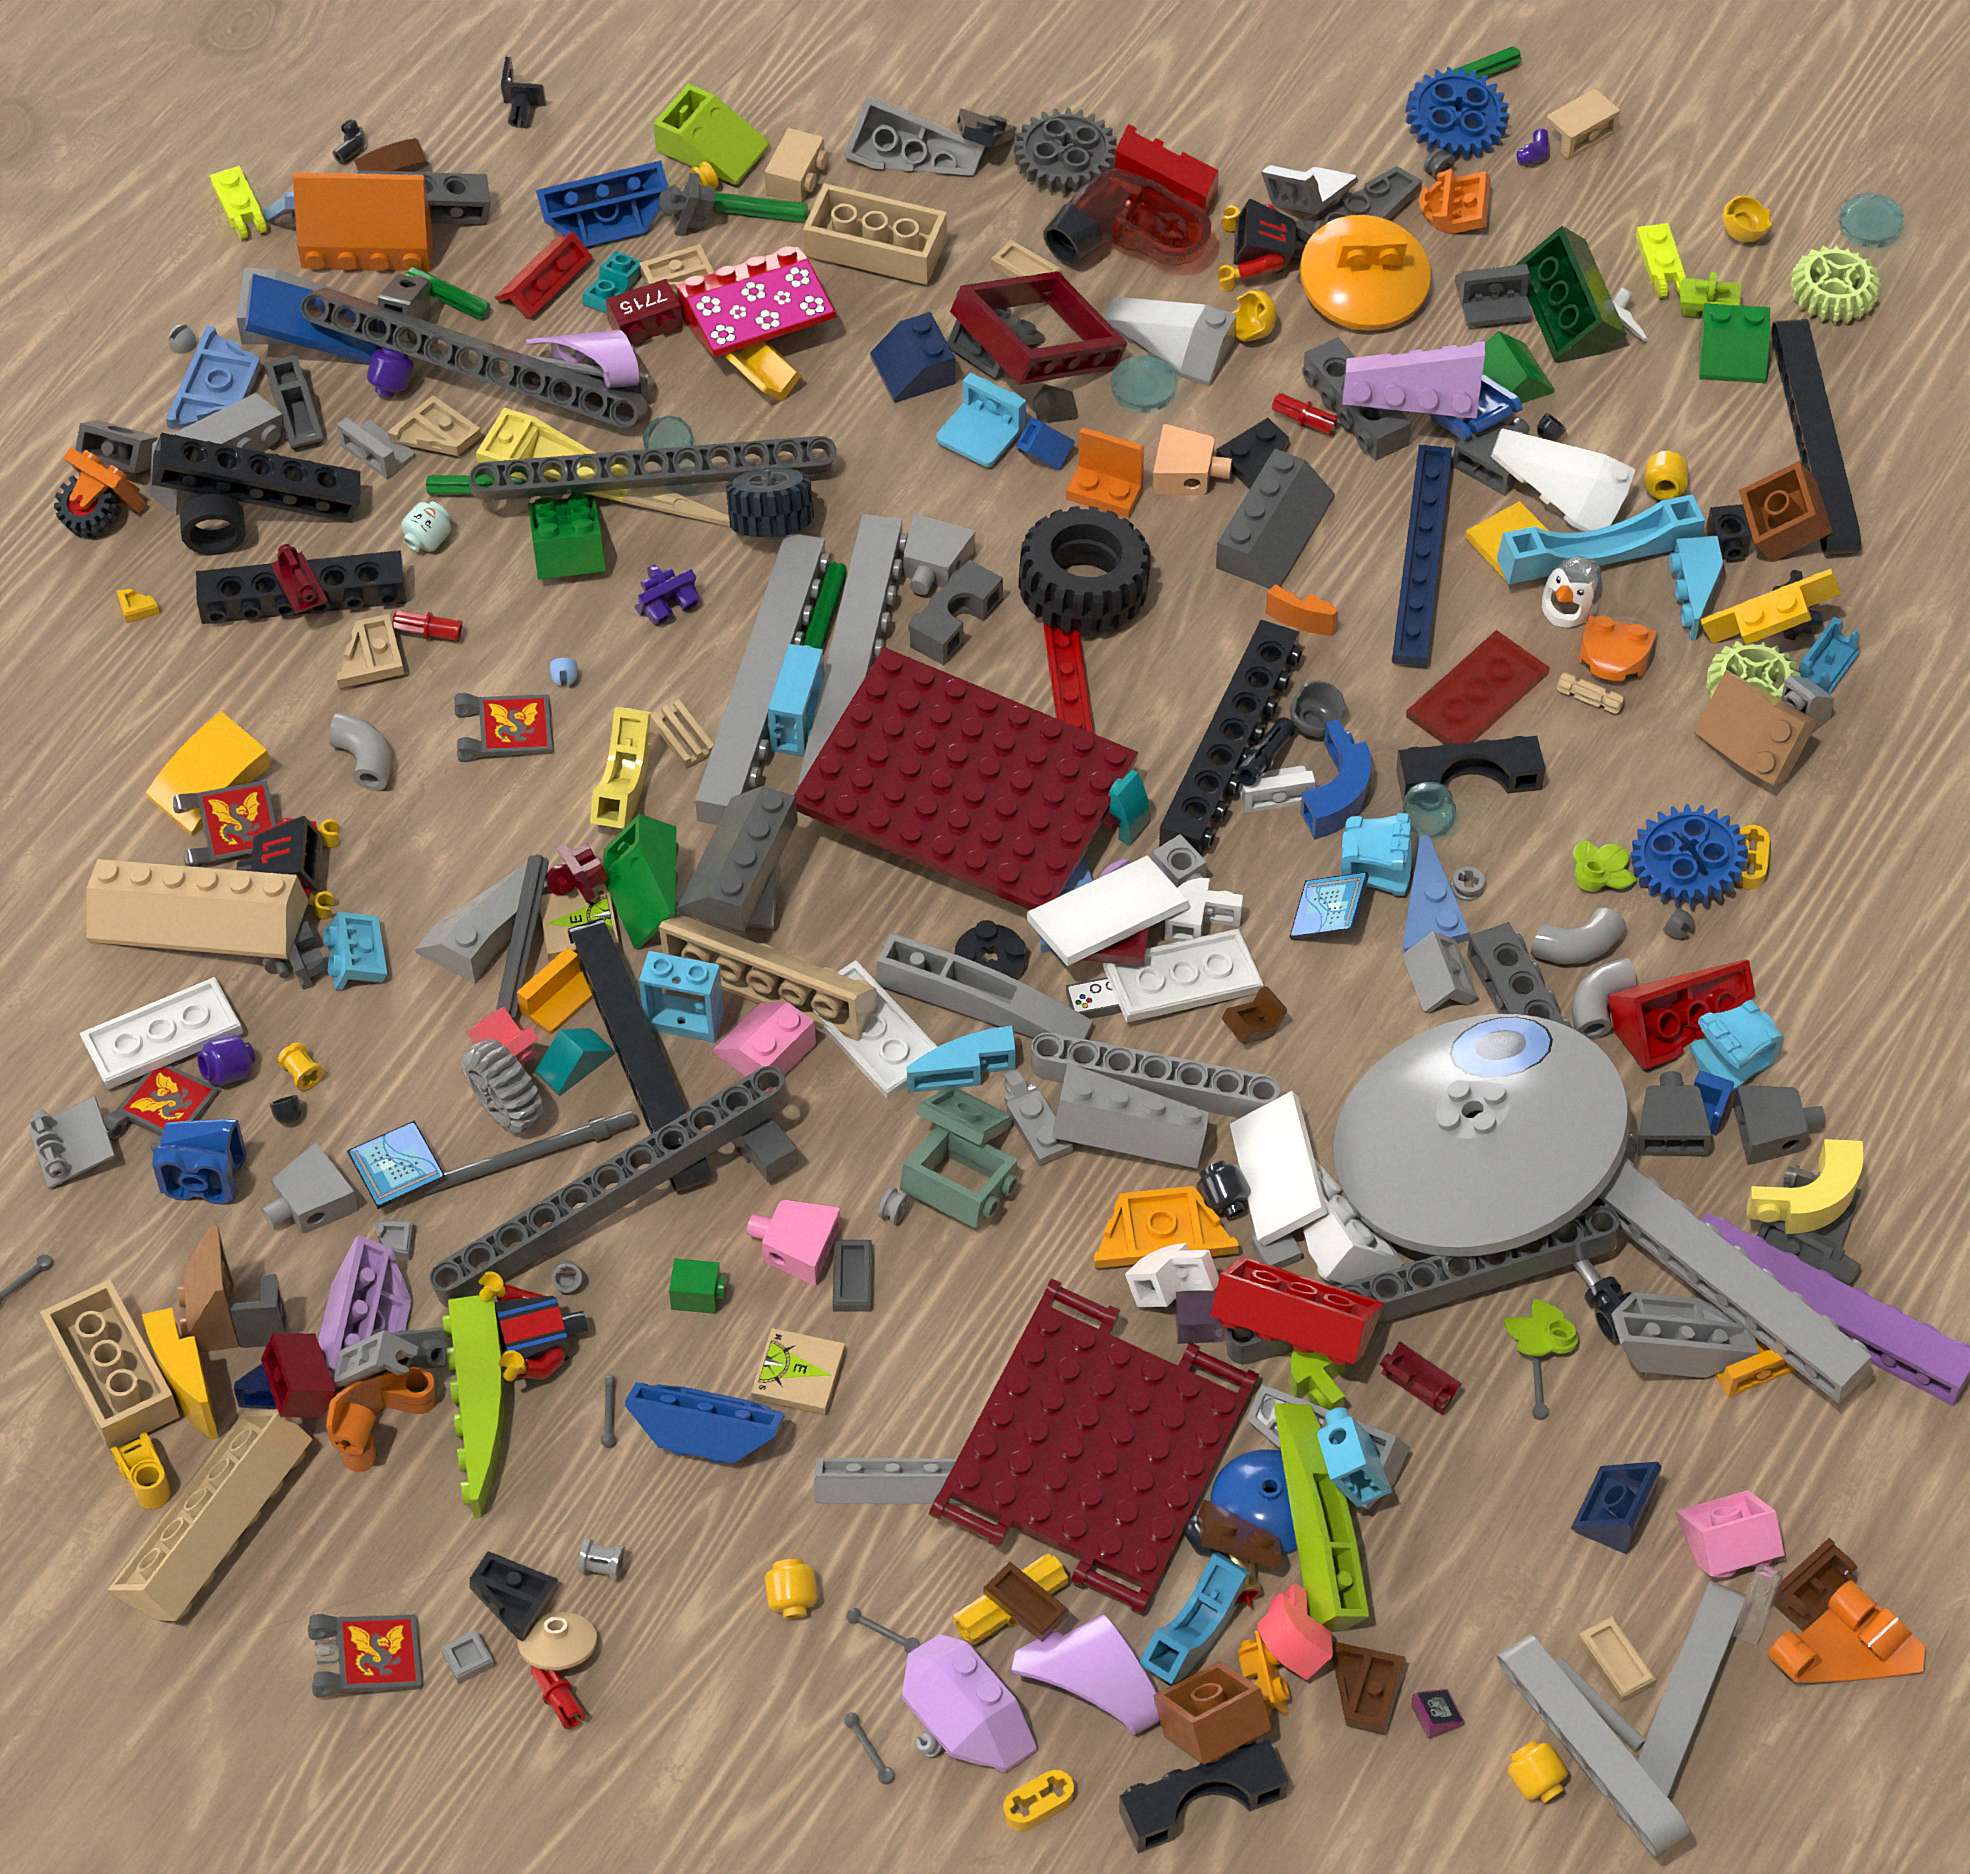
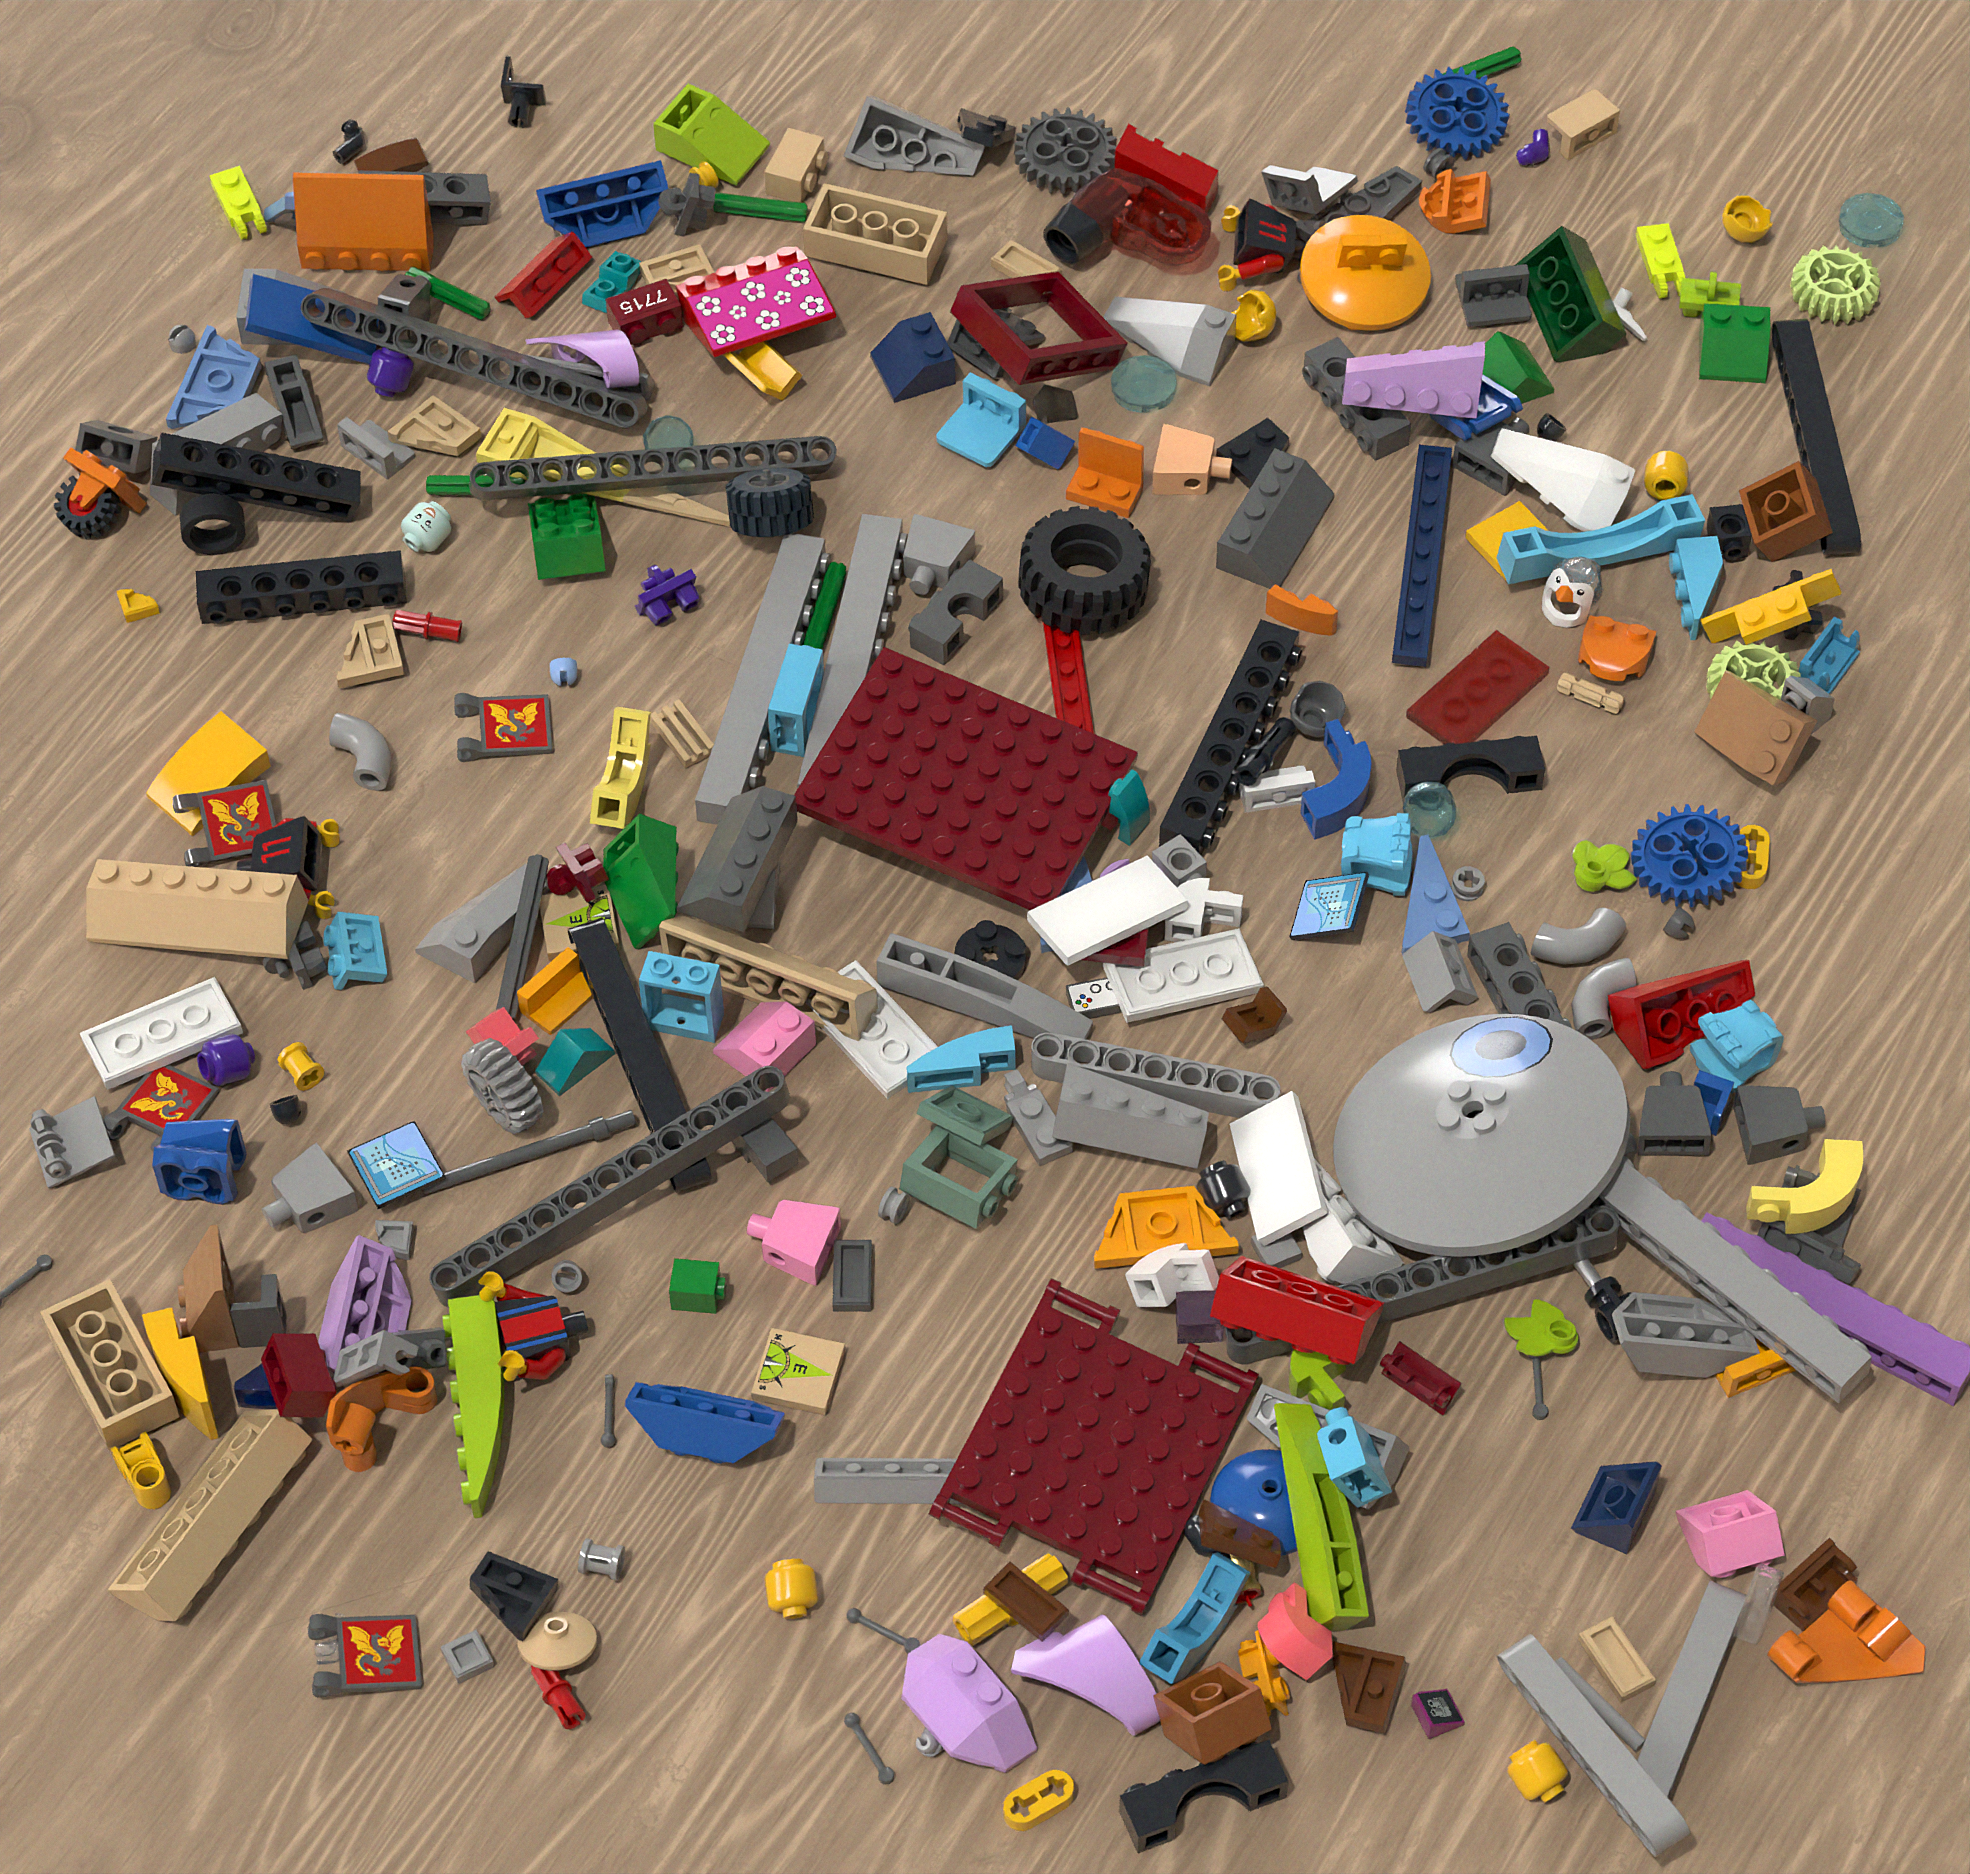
dark red hinge [270,544,328,614] -> none
red axle [1272,393,1339,436] -> none

